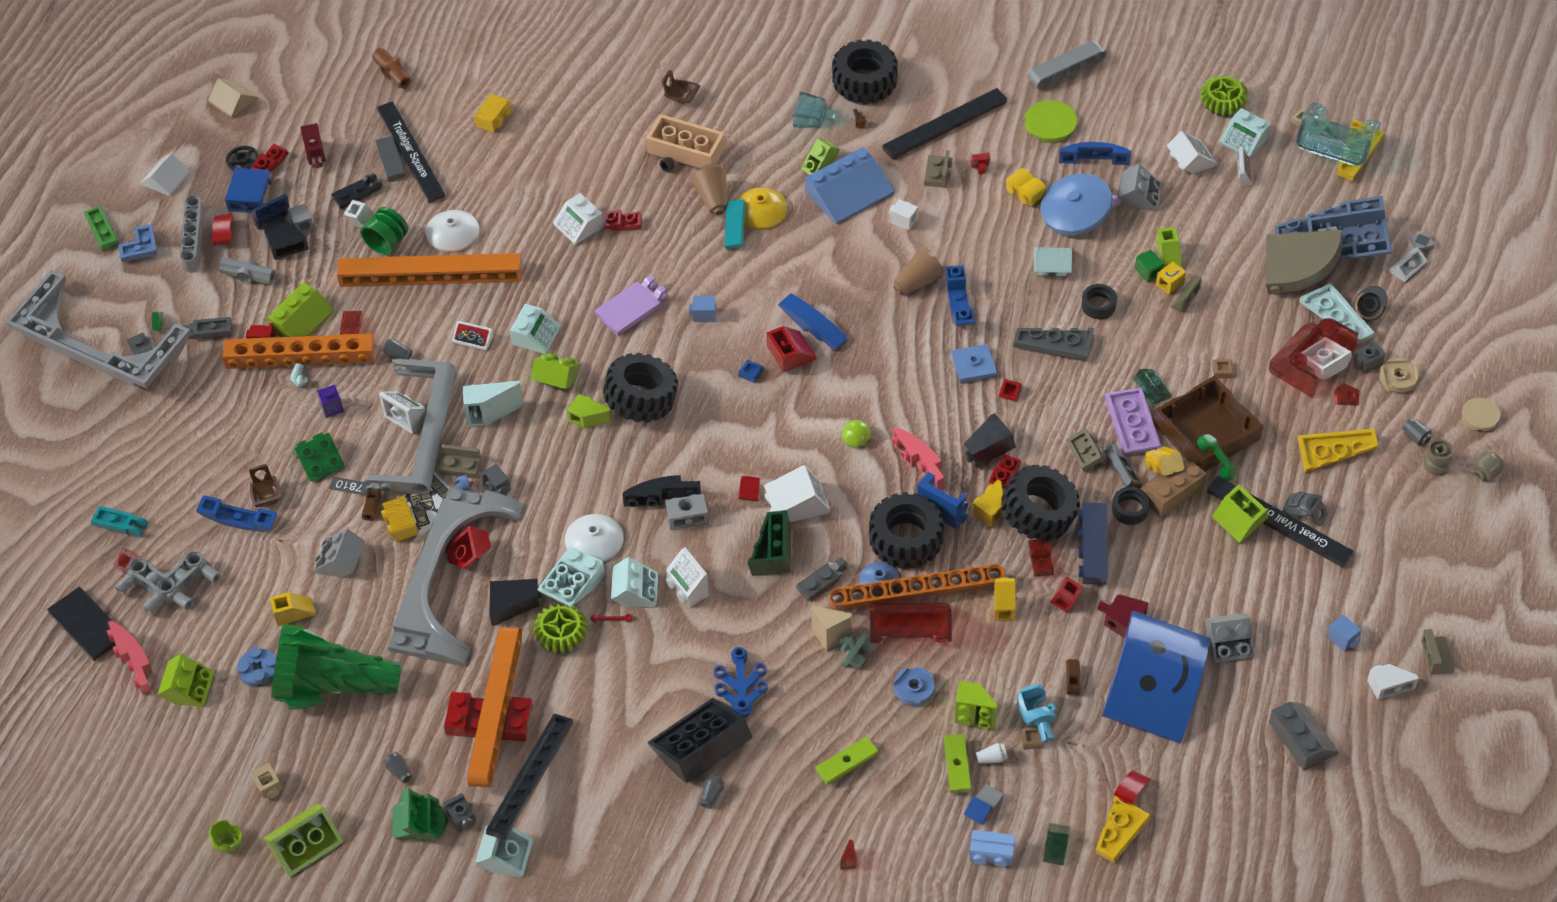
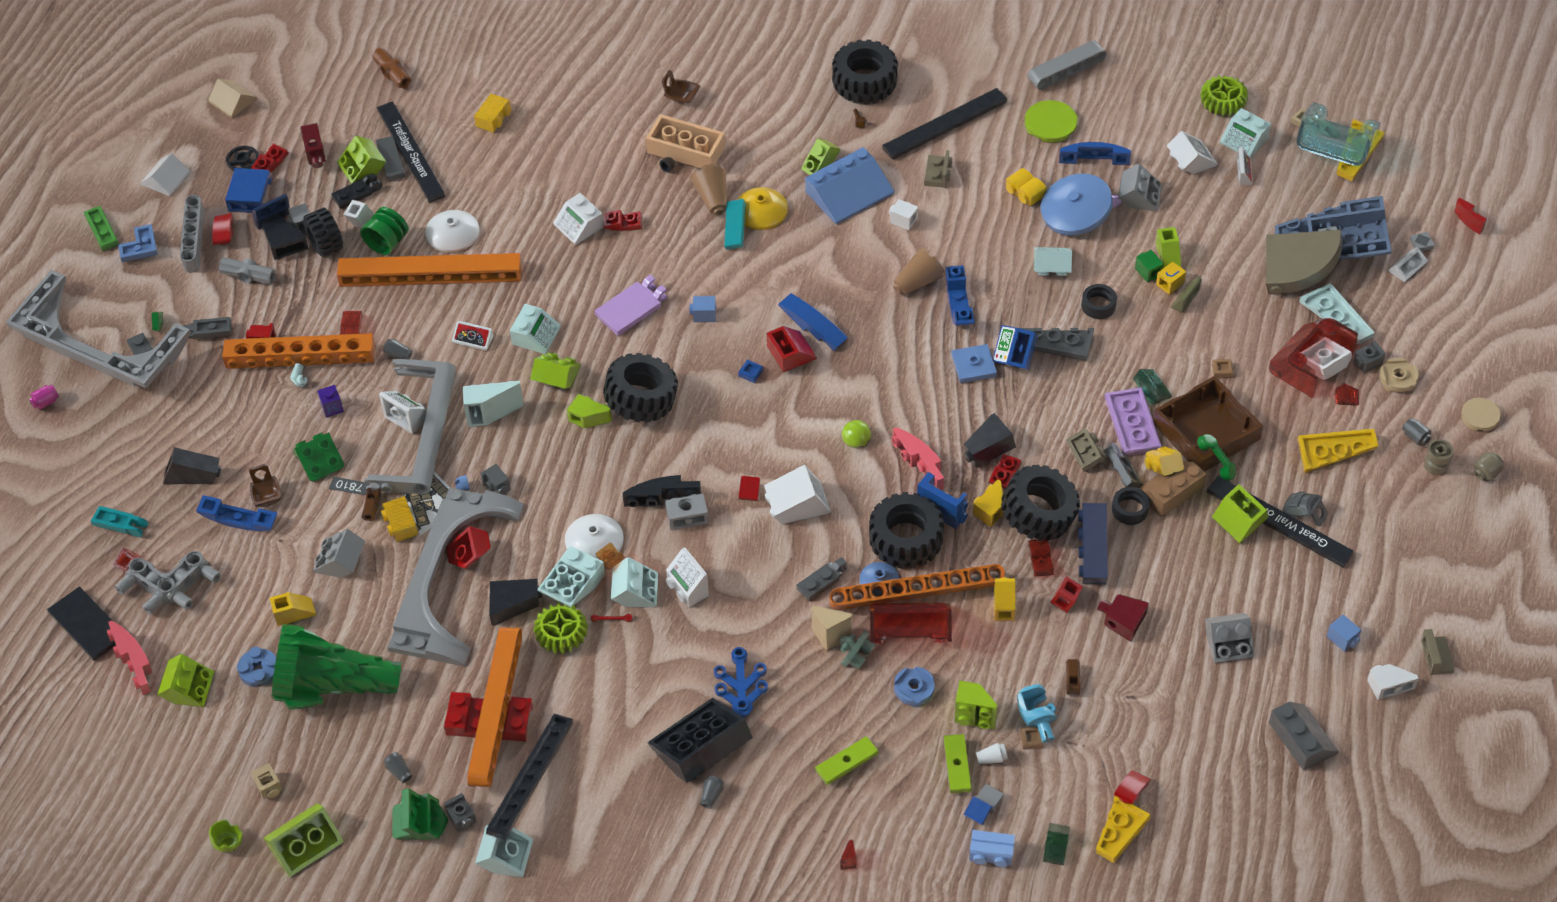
lime slope [267,282,335,337] -> none
dark tan bracket [438,444,482,478] -> none
dark green wedge [747,510,791,576] -> none
clear light blue torso [793,92,835,128] -> none
red tile [970,152,990,174] -> none
red slope [998,379,1023,402] -> none
blue slope [1102,611,1209,743] -> none
dark grey piece [1353,285,1388,321] -> none
none -> dark pink brick [29,384,59,410]
none -> black slope [163,447,221,484]
none -> black tyre [303,207,343,257]
none -> lime slope [337,135,386,184]
none -> clear orange bracket [595,543,625,570]
none -> blue slope [993,325,1038,370]
none -> red slope [1454,197,1487,235]

